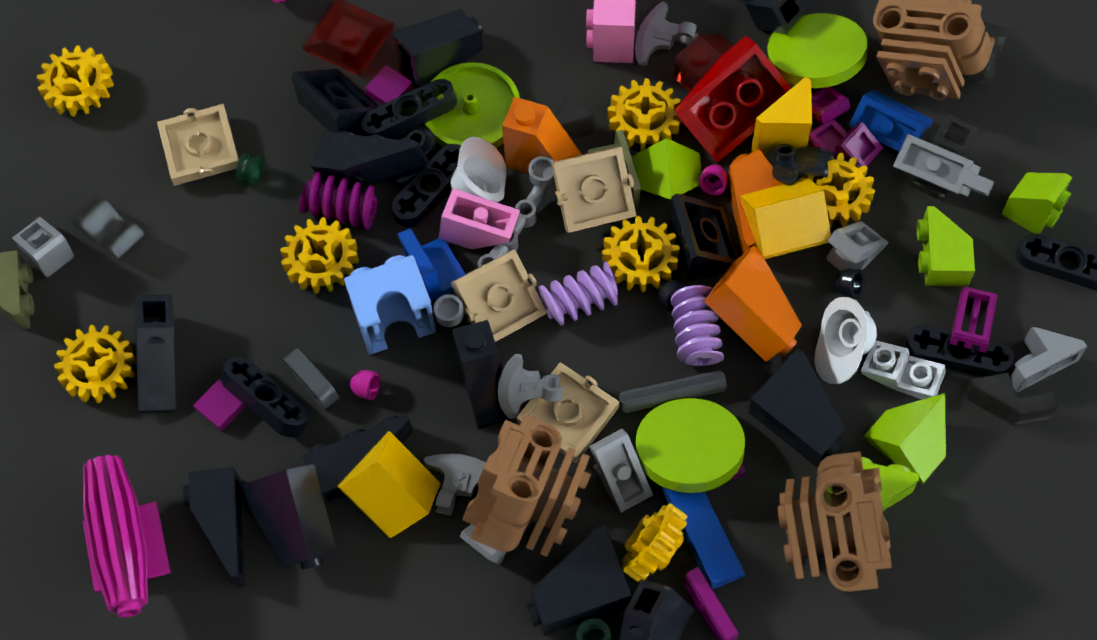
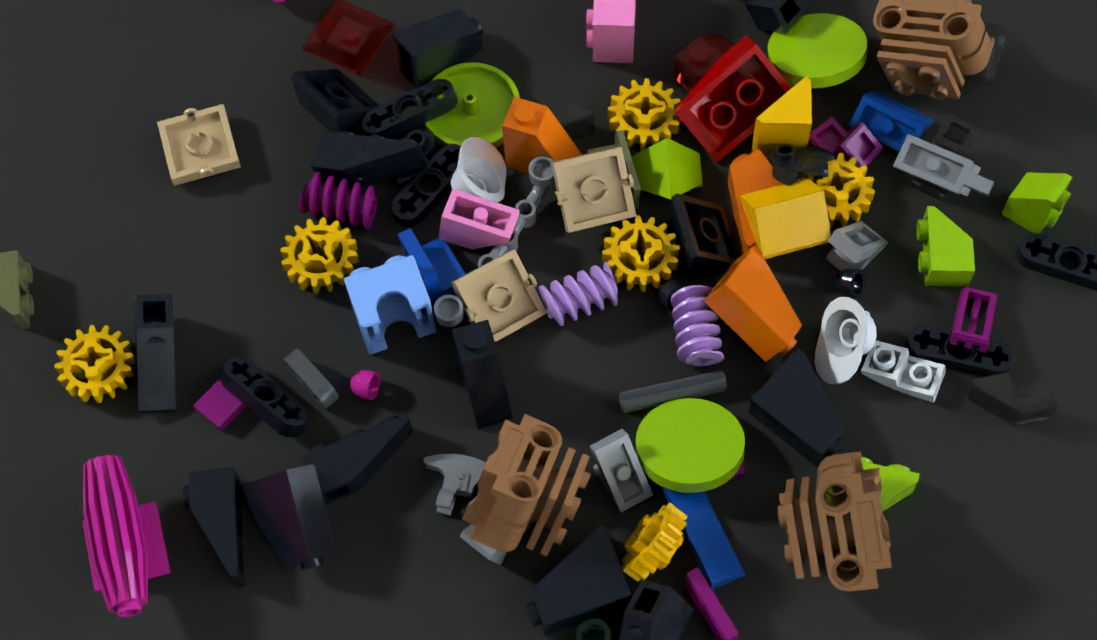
light grey slope [12,217,74,277] -> none
yellow gear [37,45,114,116] -> none
clear smoke slope [70,197,144,258] -> none
clear green bush [236,151,265,186] -> none
yellow slope [337,431,441,538] -> none
magenta tile [365,65,413,105] -> none
light grey piece [497,354,563,419] -> none
tan plate [516,362,620,463] -> none
light grey piece [635,2,699,66] -> none
dark pink hinge [699,164,729,196] -> none
magenta tile [811,86,851,125] -> none
lime slope [863,393,946,485] -> none
light grey slope [1009,327,1087,392] -> none

